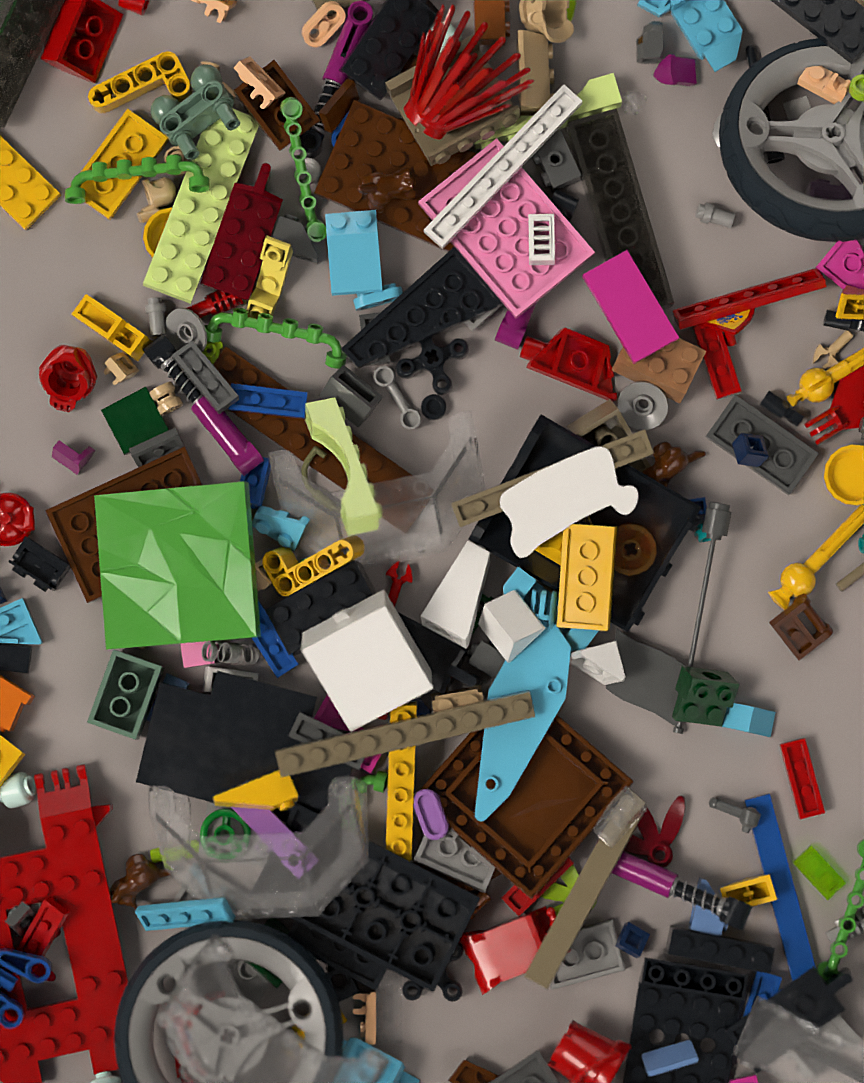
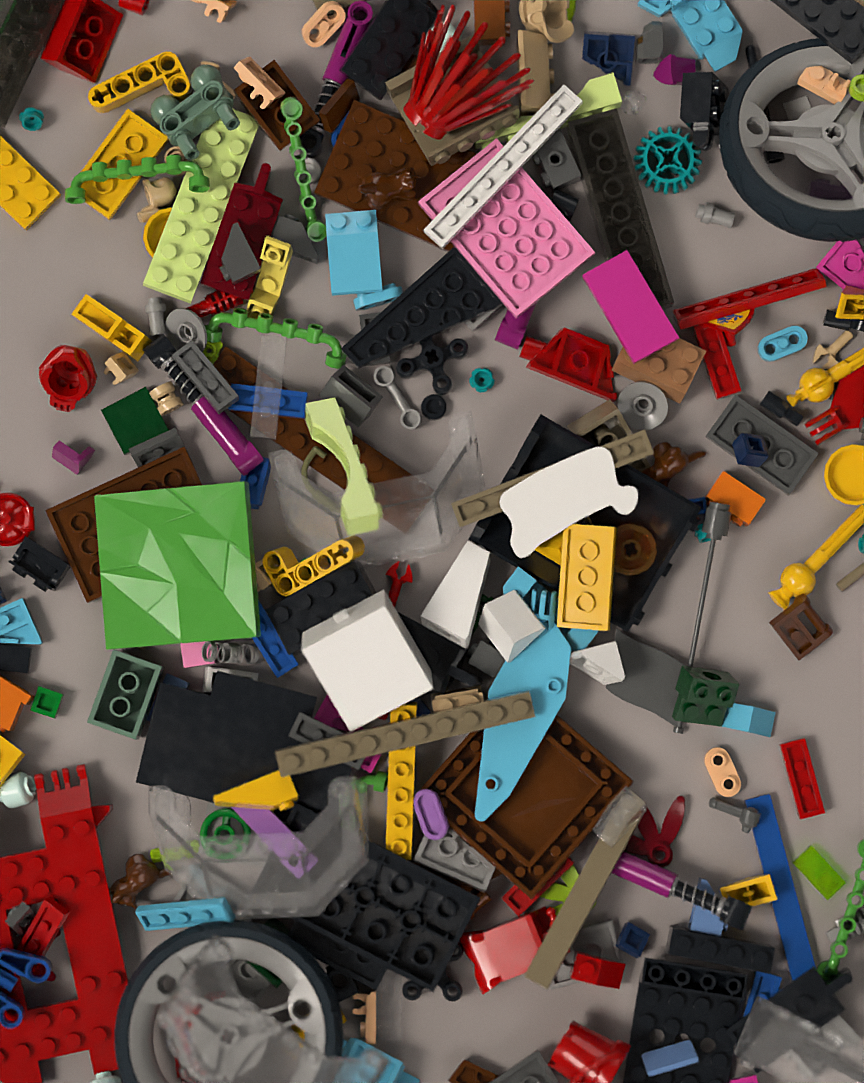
medium azure wing [252,505,310,551] -> none
white slope [528,214,555,265] -> none
none -> teal plate [19,107,44,131]
none -> green plate [30,686,64,719]
none -> dark grey slope [219,222,261,285]
none -> clear tile [250,334,287,439]
none -> teal plate [469,368,494,393]
none -> red slope [569,950,626,989]
none -> dark blue slope [582,31,636,86]
none -> teal gear [633,126,702,195]
none -> black hinge [680,72,729,152]
none -> light nougat plate [704,747,741,797]
none -> orange brick [705,471,766,527]
none -> medium azure plate [757,326,808,362]

